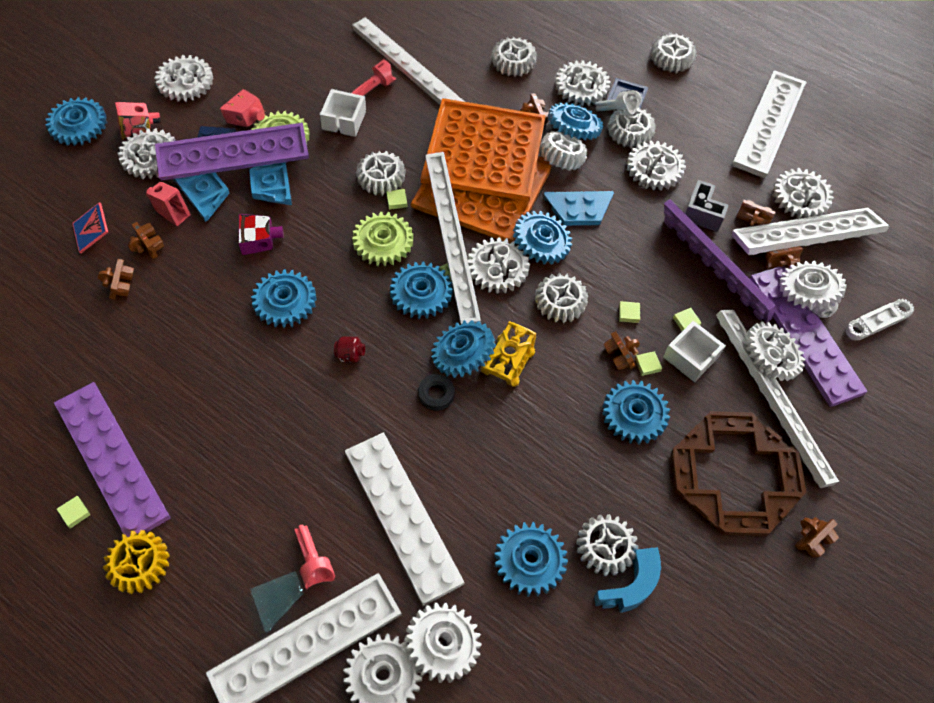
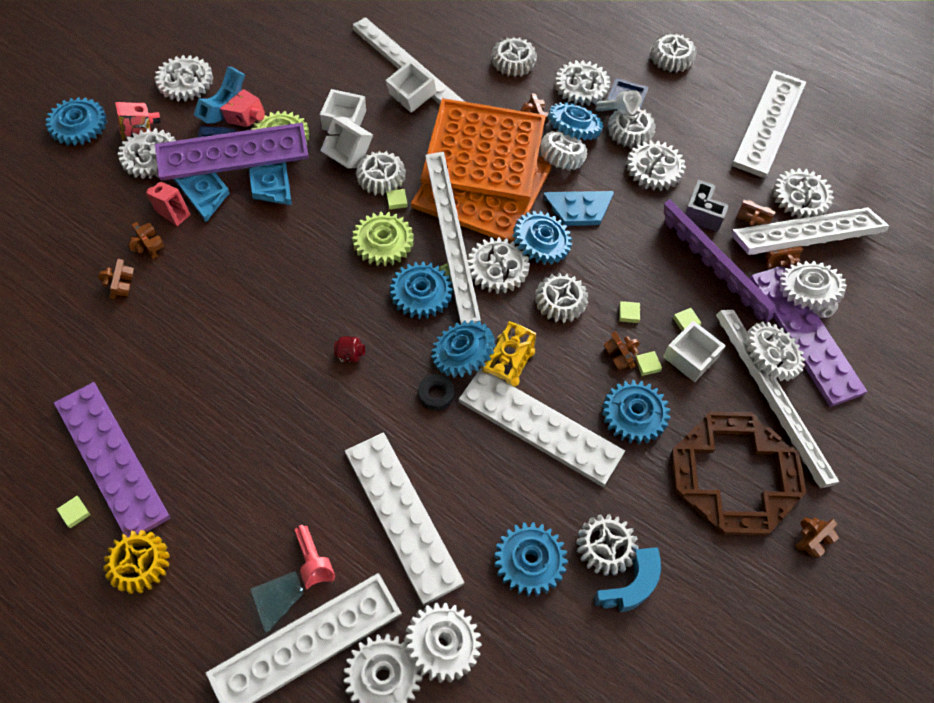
piece [72,203,108,253] -> none
torso [239,214,284,255] -> none
dark azure gear [251,269,317,328] -> none
coral piece [351,60,396,96] -> none
white plate [846,299,914,340] -> none
none -> dark azure arch [194,67,245,123]
none -> white piece [321,118,373,168]
none -> white piece [386,60,437,113]
none -> white plate [459,368,625,487]

